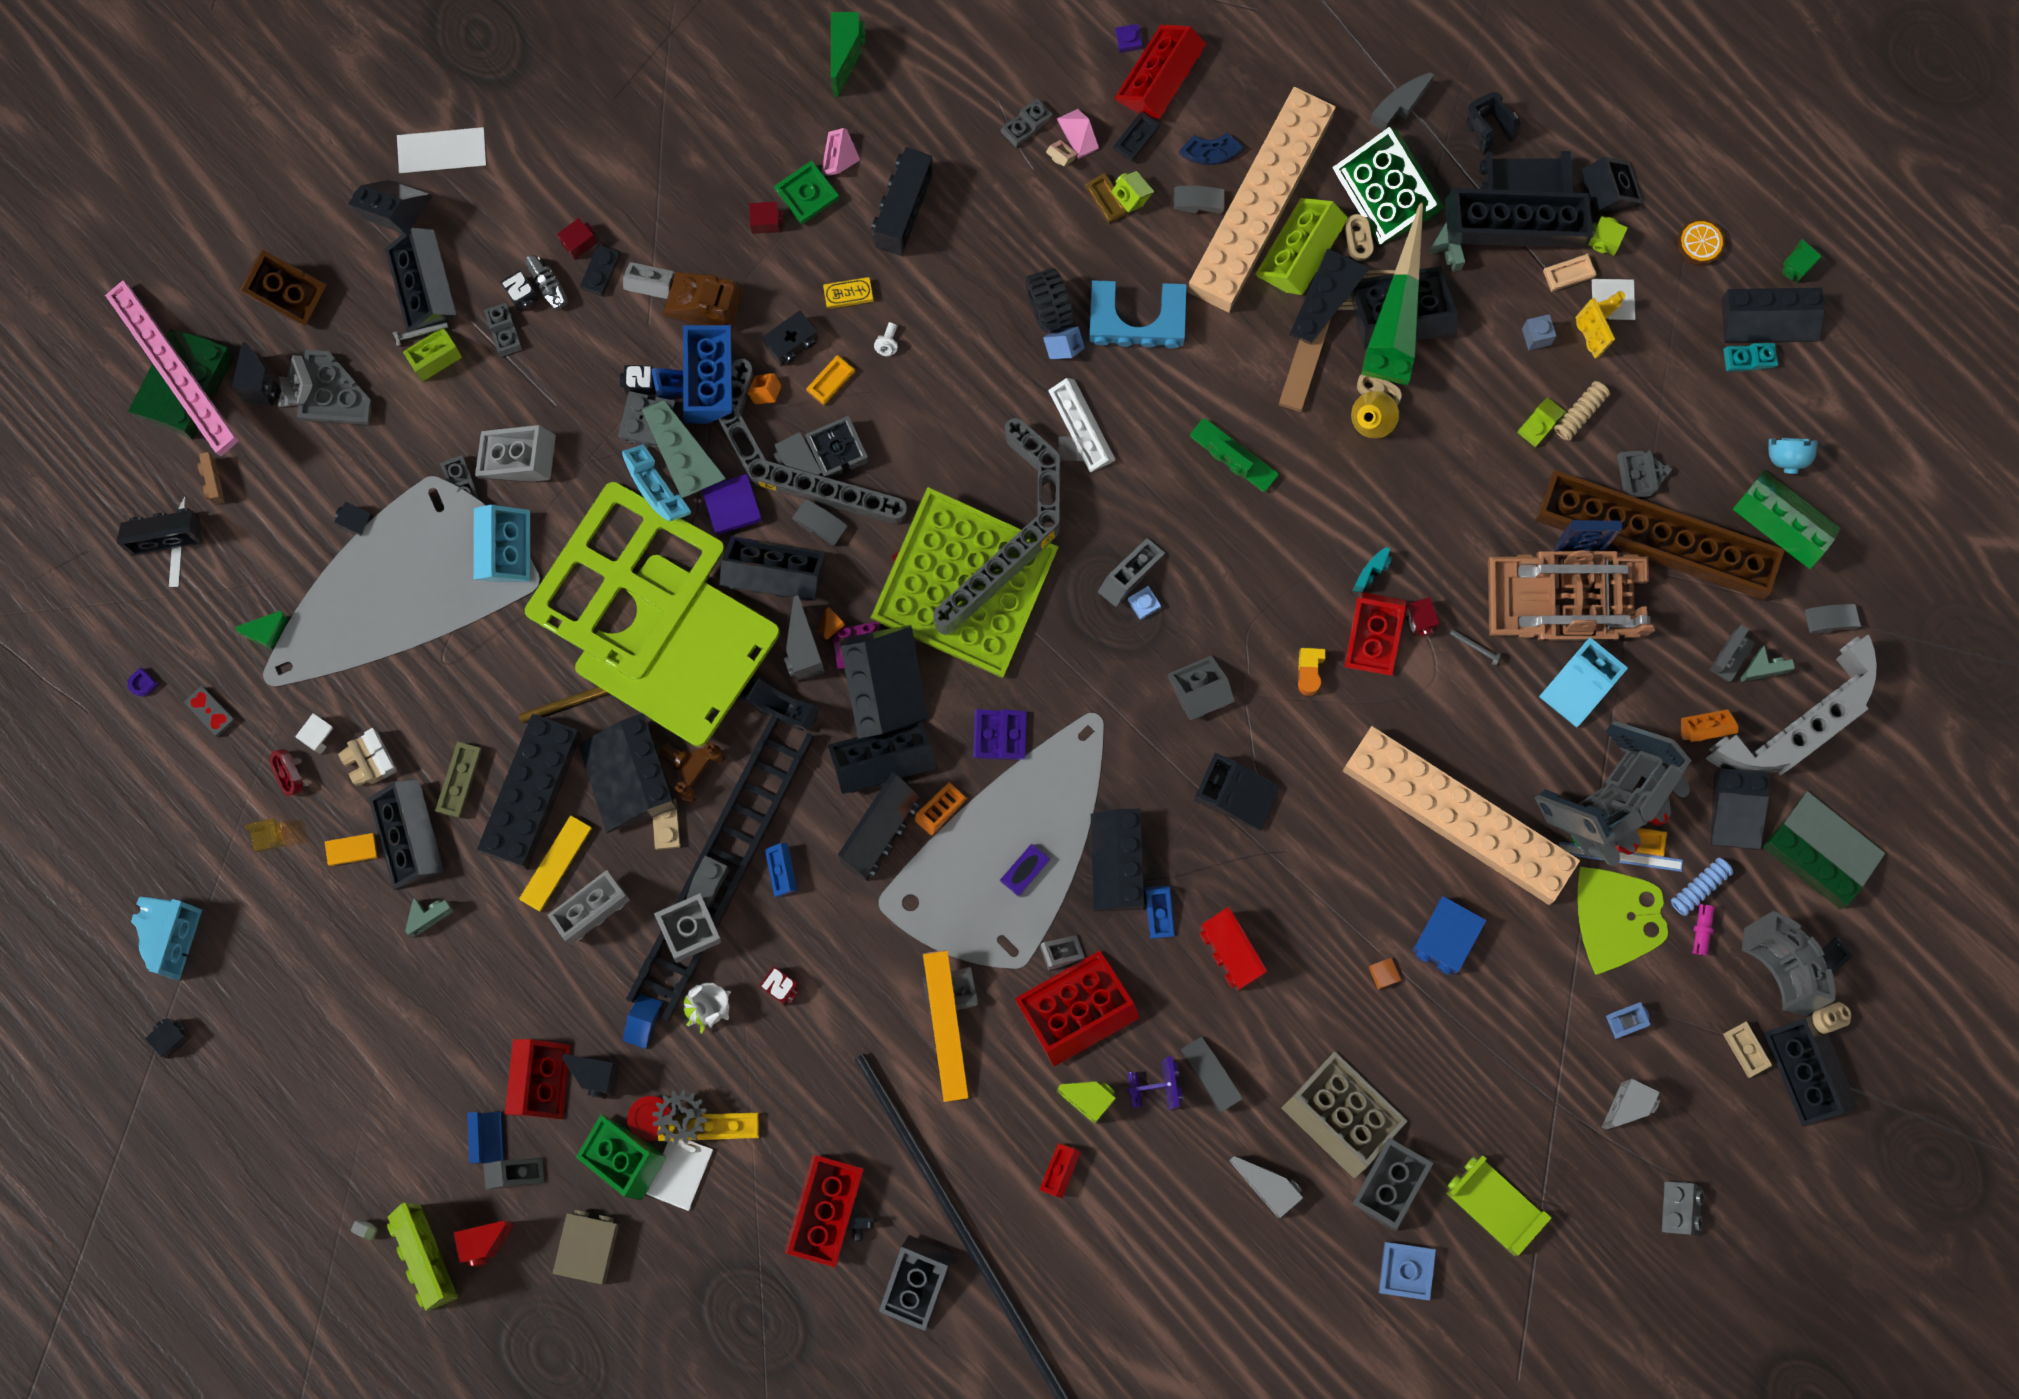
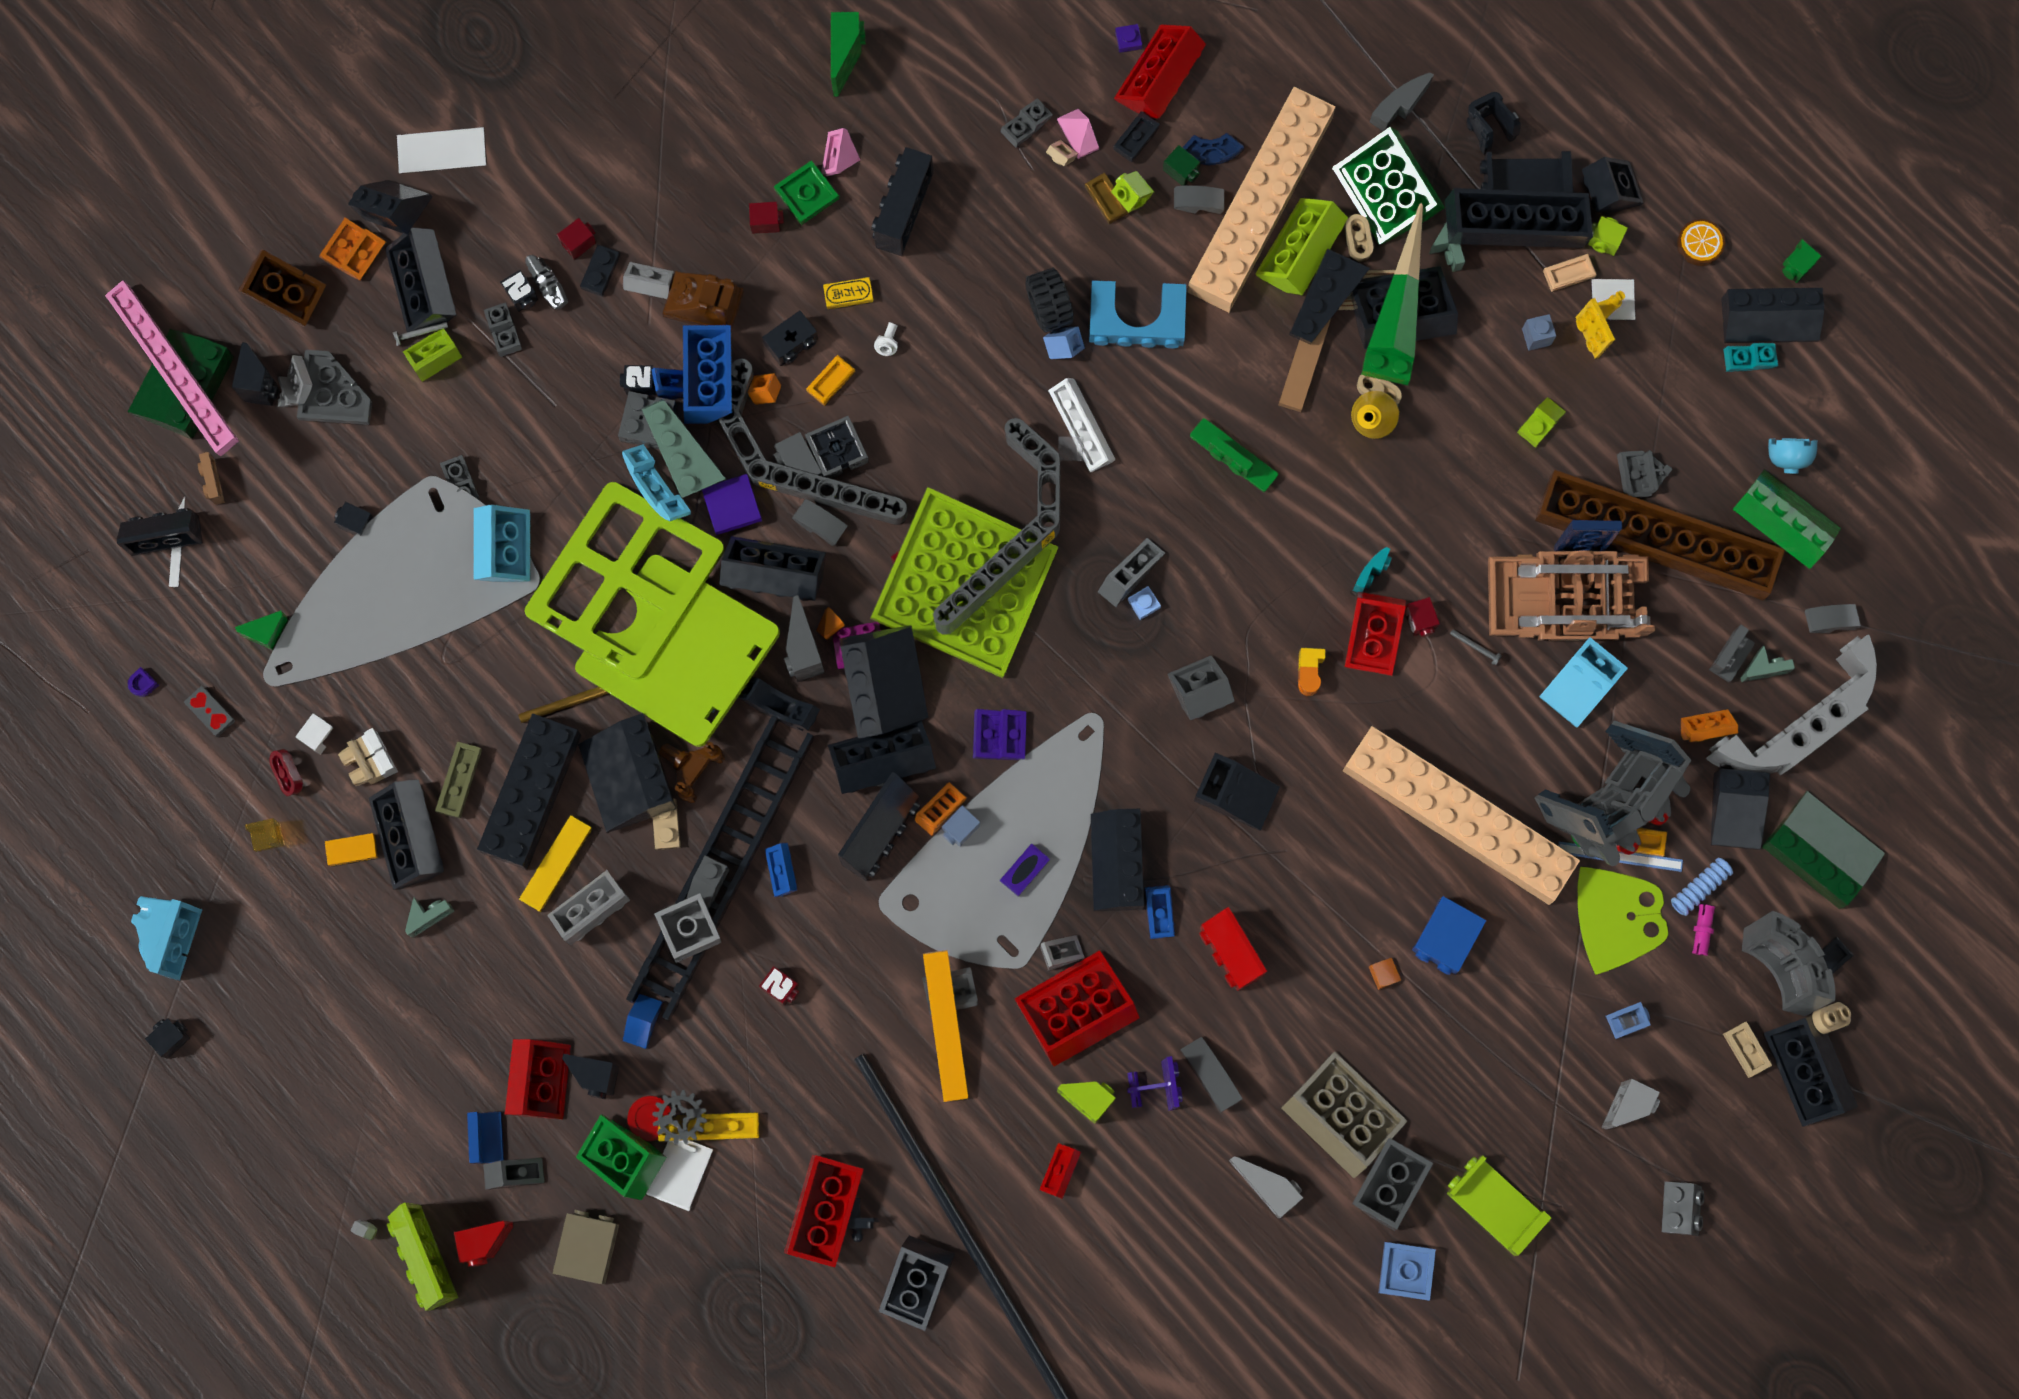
light grey slope [475,425,556,482] -> none
white hair [683,983,731,1033] -> none
tan piece [1554,381,1610,441] -> none
none -> orange slope [319,217,386,280]
none -> sand blue brick [942,805,980,847]
none -> dark green brick [1163,145,1200,186]

